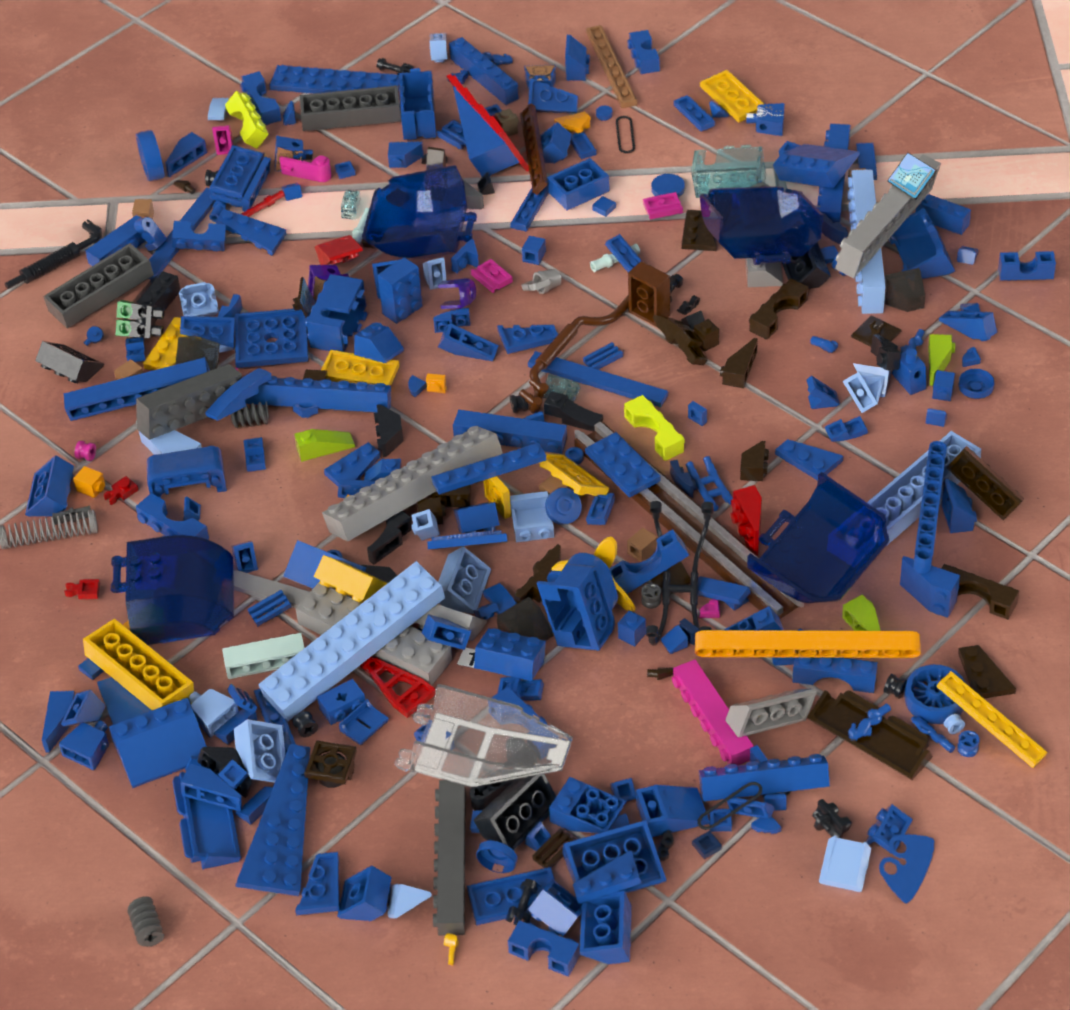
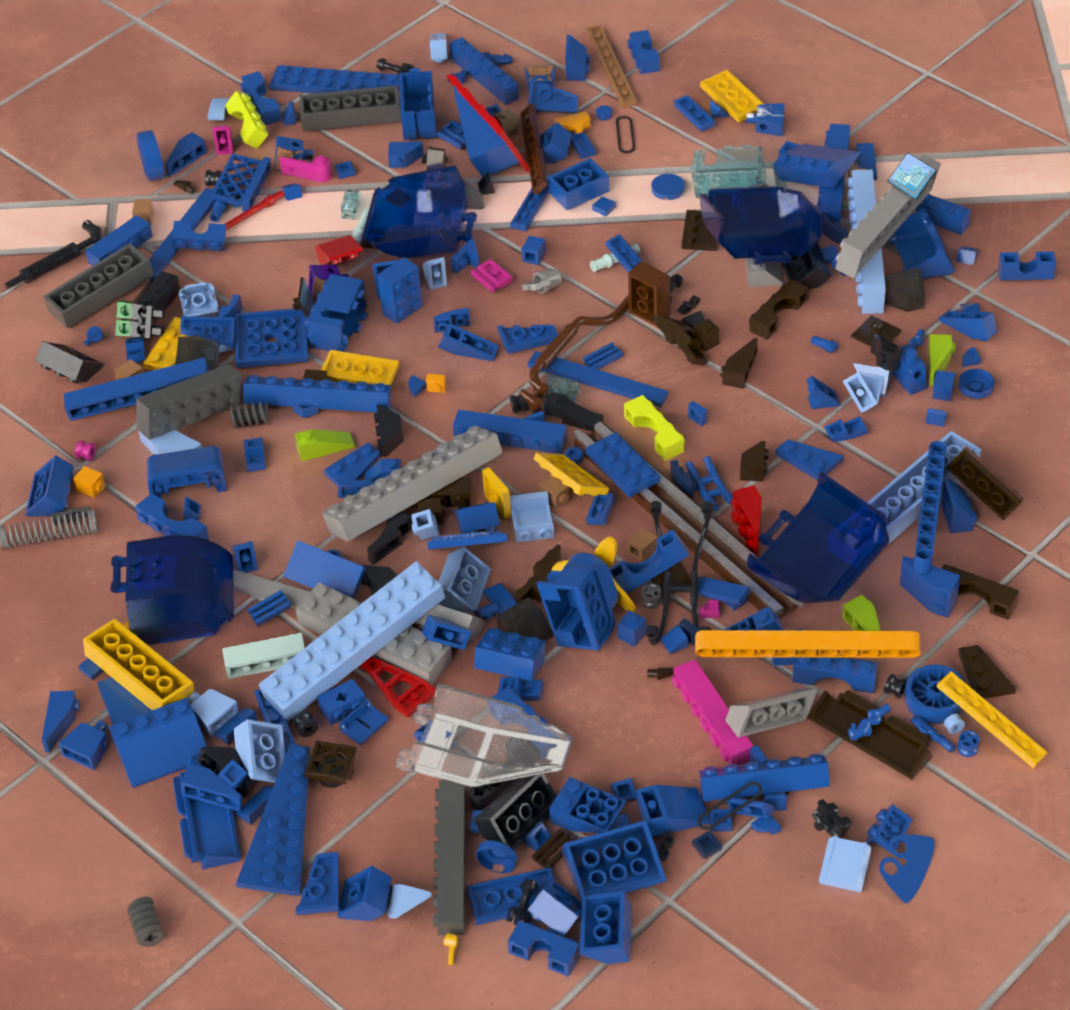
blue slope [61,690,106,726] -> none
red plate [64,579,100,599] -> none
red plate [104,476,139,505] -> none
blue leg [134,217,167,251] -> none
blue slope [205,368,272,421] -> none
blue tile [210,145,264,199] -> none
blue wing [216,209,286,256] -> none
blue tile [227,684,258,714] -> none
yellow brick [314,555,388,603] -> none
blue slope [354,322,404,363] -> none
blue plate [431,443,546,494] -> none
dark purple piece [438,278,477,309] -> none
white sticker [457,648,475,668] -> none
blue piece [545,488,582,525] -> none
blue wing [573,850,642,904] -> none
dark pink plate [643,192,683,220] -> none

